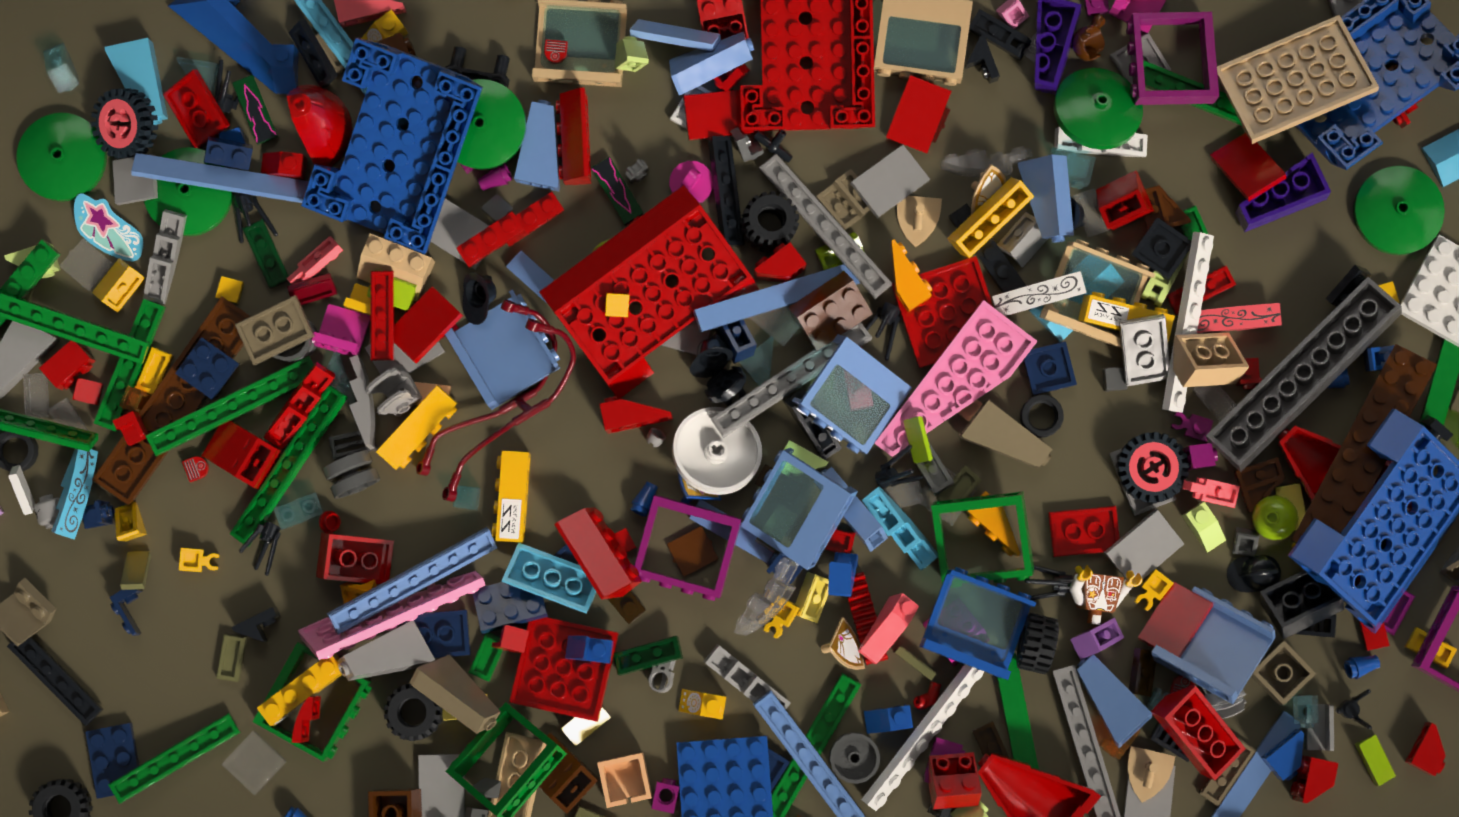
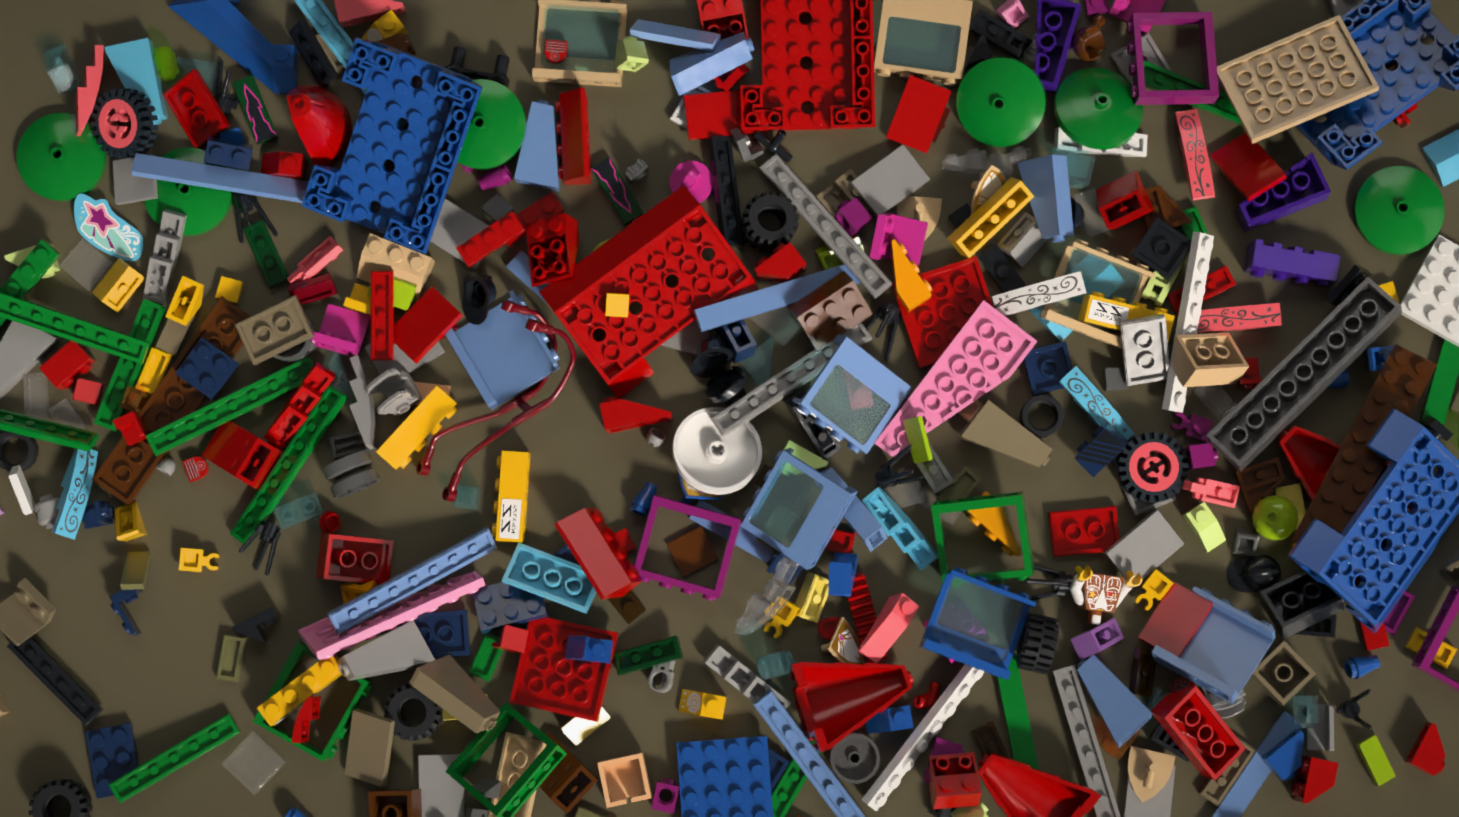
olive tile [894,646,936,680] -> none
none -> coral slope [75,45,104,136]
none -> clear neon green brick [153,46,179,81]
none -> dark tan tile [155,315,196,356]
none -> light grey hinge [156,457,176,476]
none -> yellow slope [165,276,204,326]
none -> dark tan tile [345,708,395,787]
none -> red slope [526,213,580,287]
none -> clear light blue gear [757,651,795,680]
none -> red cone [790,662,913,753]
none -> red tile [818,616,839,640]
none -> magenta brick [834,197,872,237]
none -> dark pink bracket [870,212,928,265]
none -> green dish [956,57,1046,147]
none -> medium azure slope [1059,366,1135,441]
none -> brick [1074,423,1128,477]
none -> coral slope [1175,109,1215,201]
none -> dark purple wedge [1244,239,1341,287]

